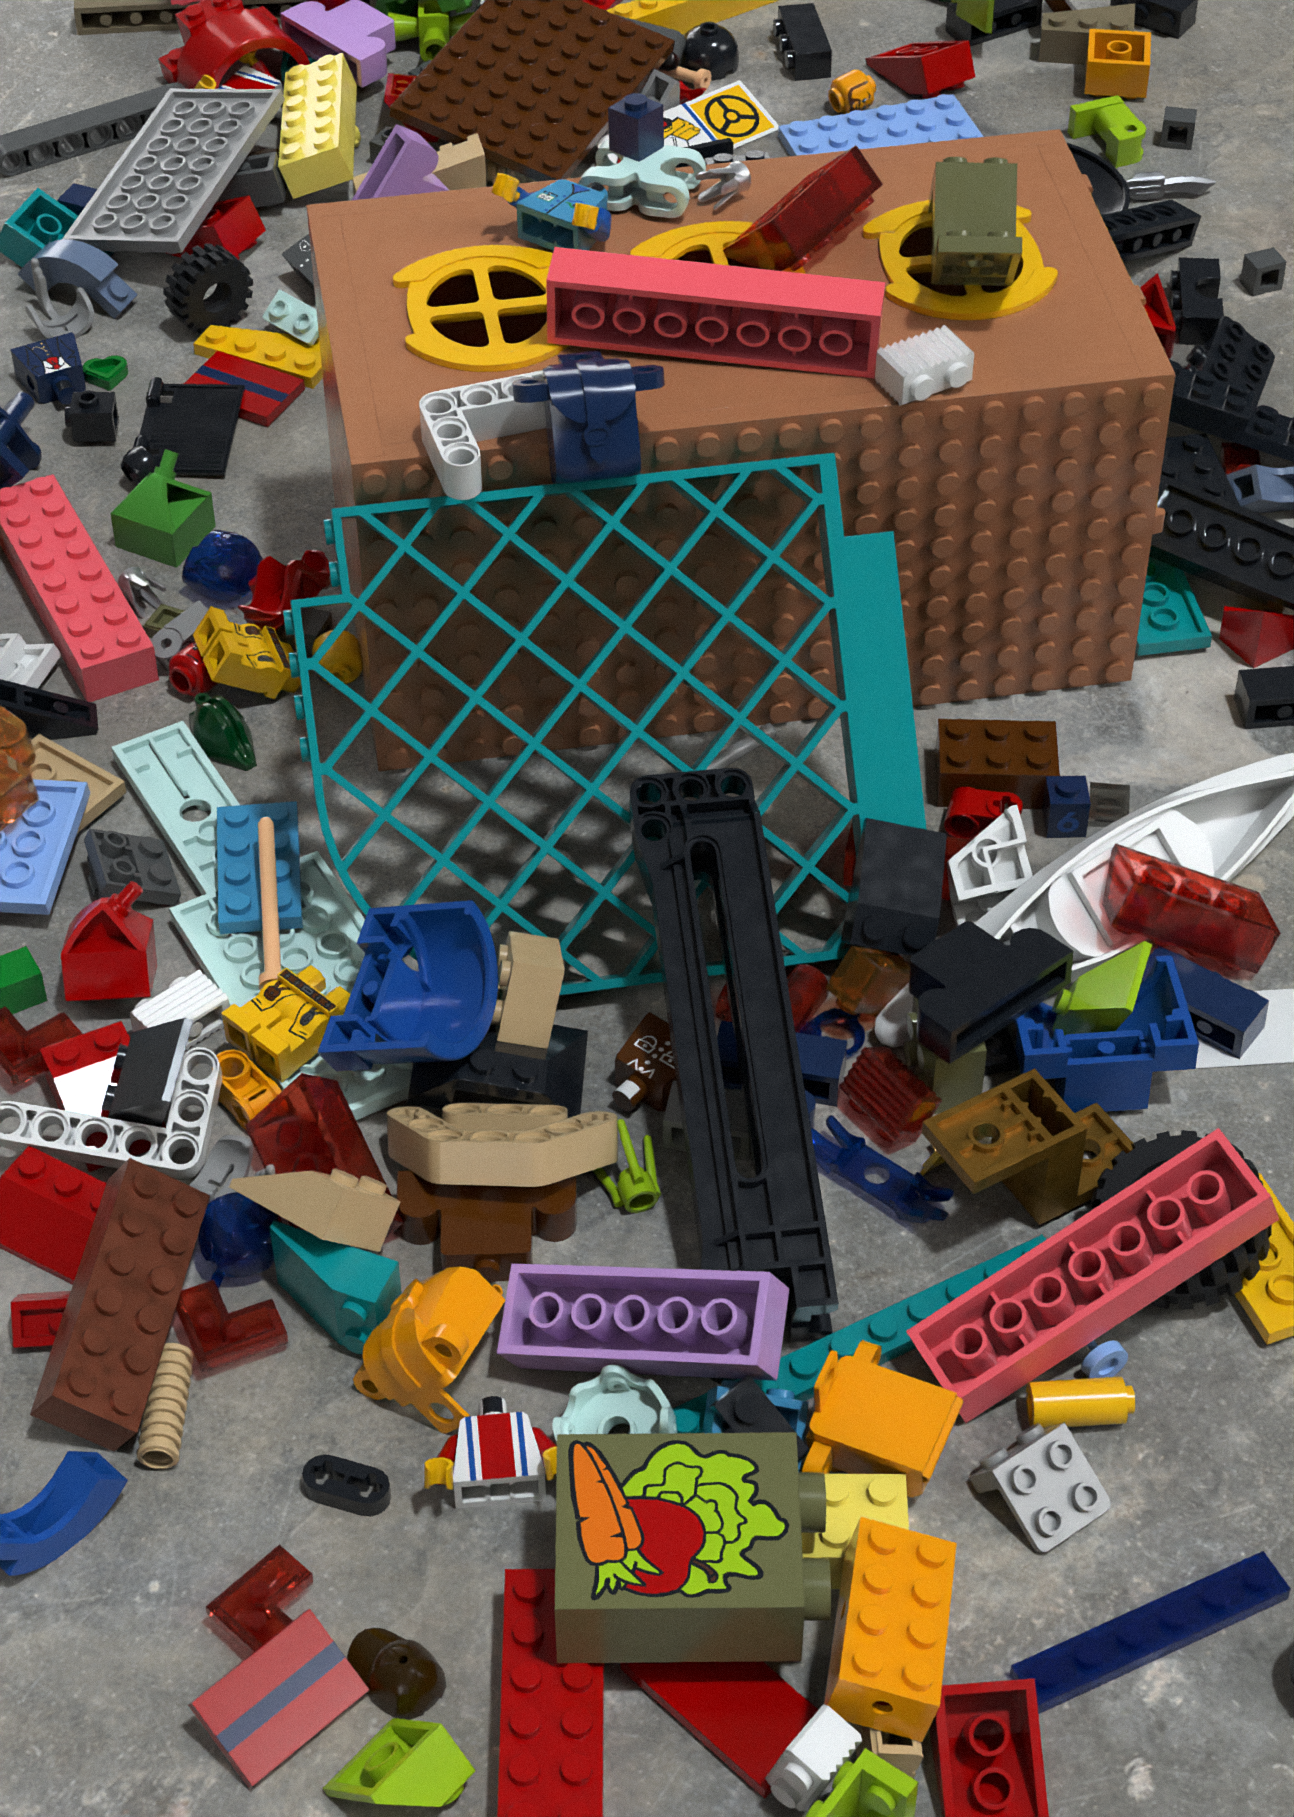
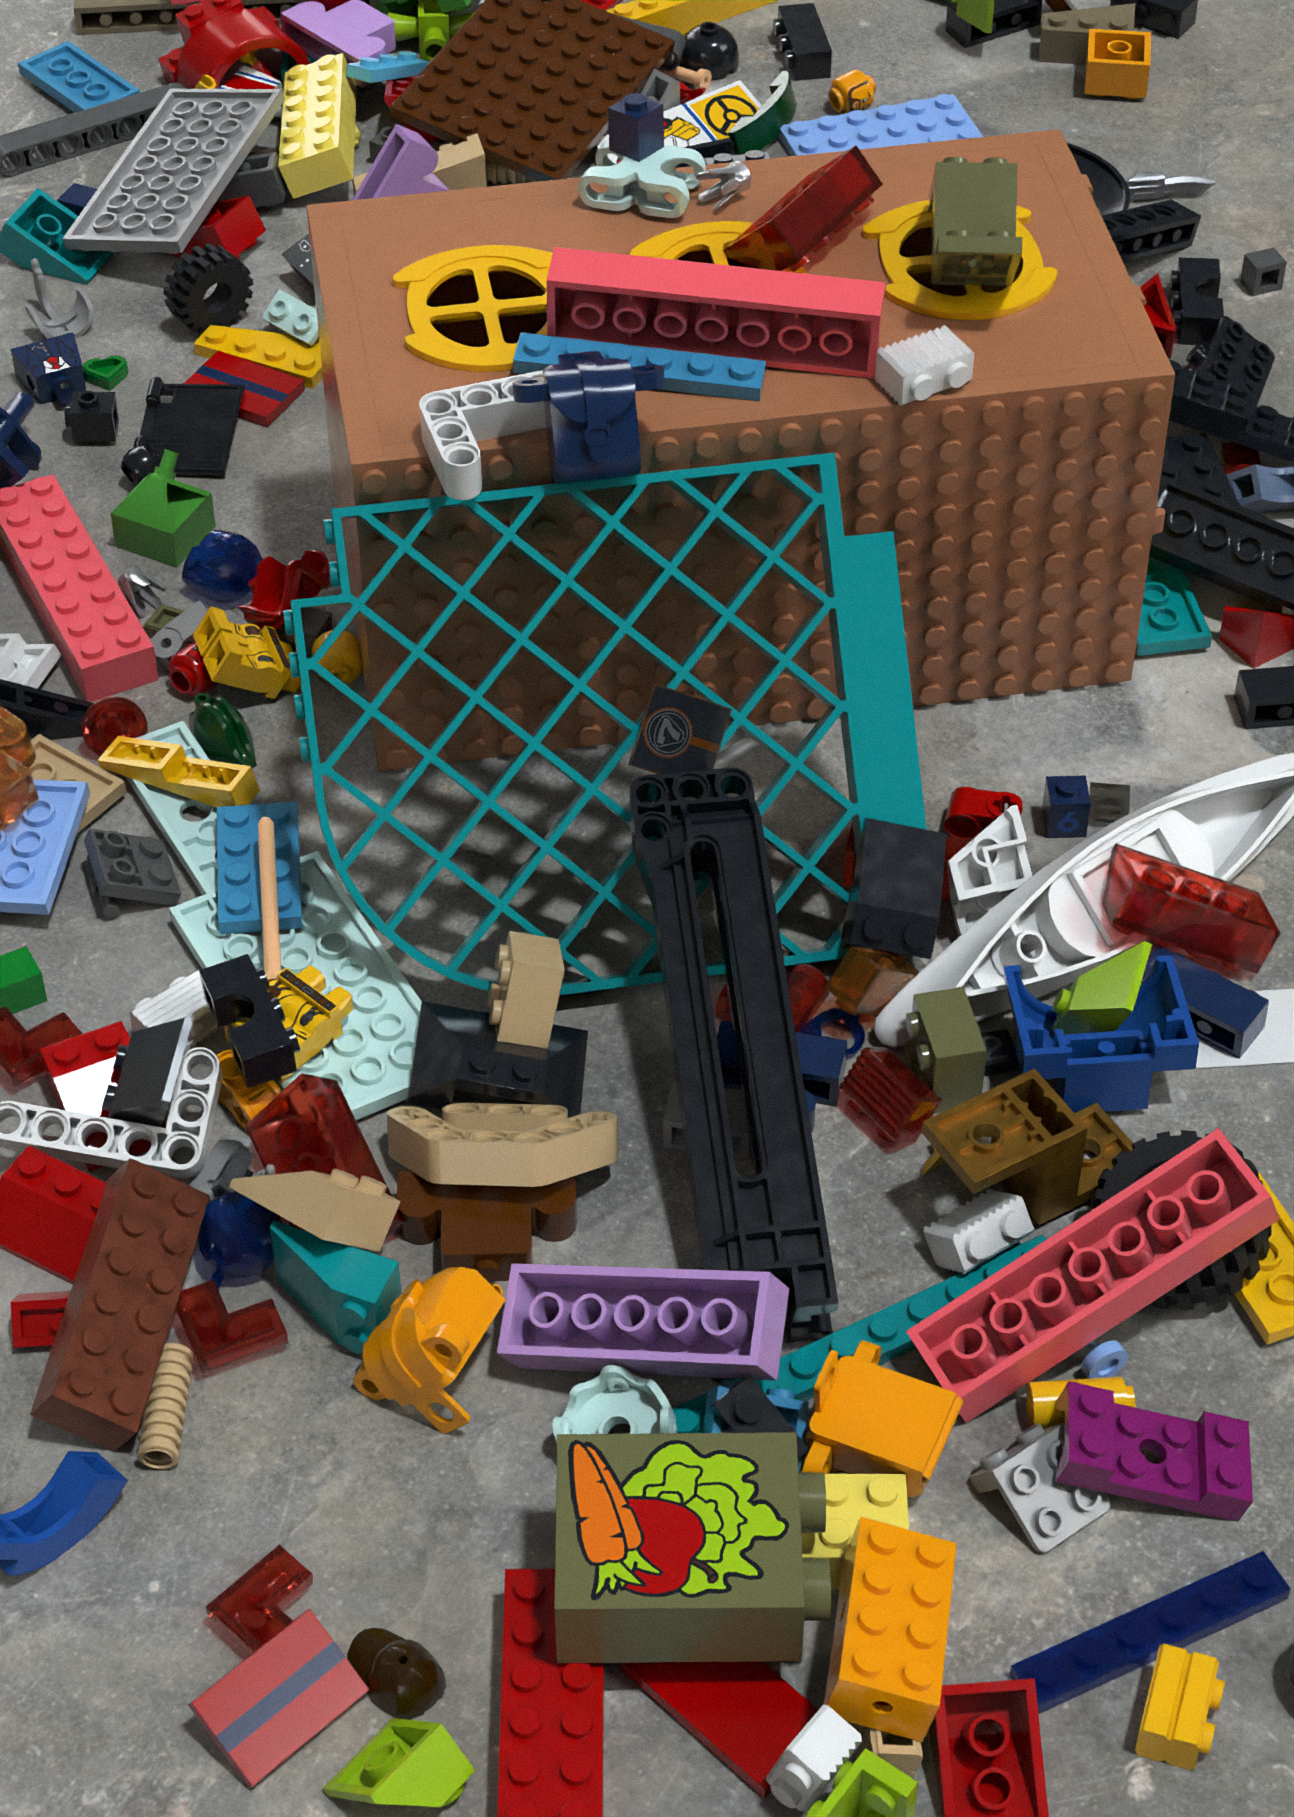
sand blue arch [17,239,138,319] -> none
red piece [61,881,157,1001] -> none
black beam [302,1454,391,1517] -> none
blue piece [317,900,498,1071] -> none
torso [424,1396,557,1509] -> none
dark azure torso [491,173,612,251] -> none
lime plant [592,1119,662,1213] -> none
reddish brown torso [612,1012,676,1112] -> none
clear blue piece [811,1115,954,1223] -> none
red slope [865,40,976,99] -> none
black brick [909,921,1073,1064] -> none
reddish brown brick [935,719,1060,809] -> none
lime piece [1067,95,1146,168] -> none
dark grey plate [1160,106,1197,150] -> none
none -> dark azure plate [18,41,140,113]
none -> clear red hat [81,697,148,756]
none -> yellow slope [97,736,260,808]
none -> black arch [199,954,300,1089]
none -> black plate [210,1147,255,1201]
none -> medium azure plate [346,51,429,83]
none -> dark azure plate [513,333,766,401]
none -> black slope [628,684,732,775]
none -> dark green slope [728,71,797,155]
none -> white brick [923,1189,1034,1274]
none -> magenta piece [1056,1381,1253,1522]
none -> yellow brick [1135,1644,1225,1770]

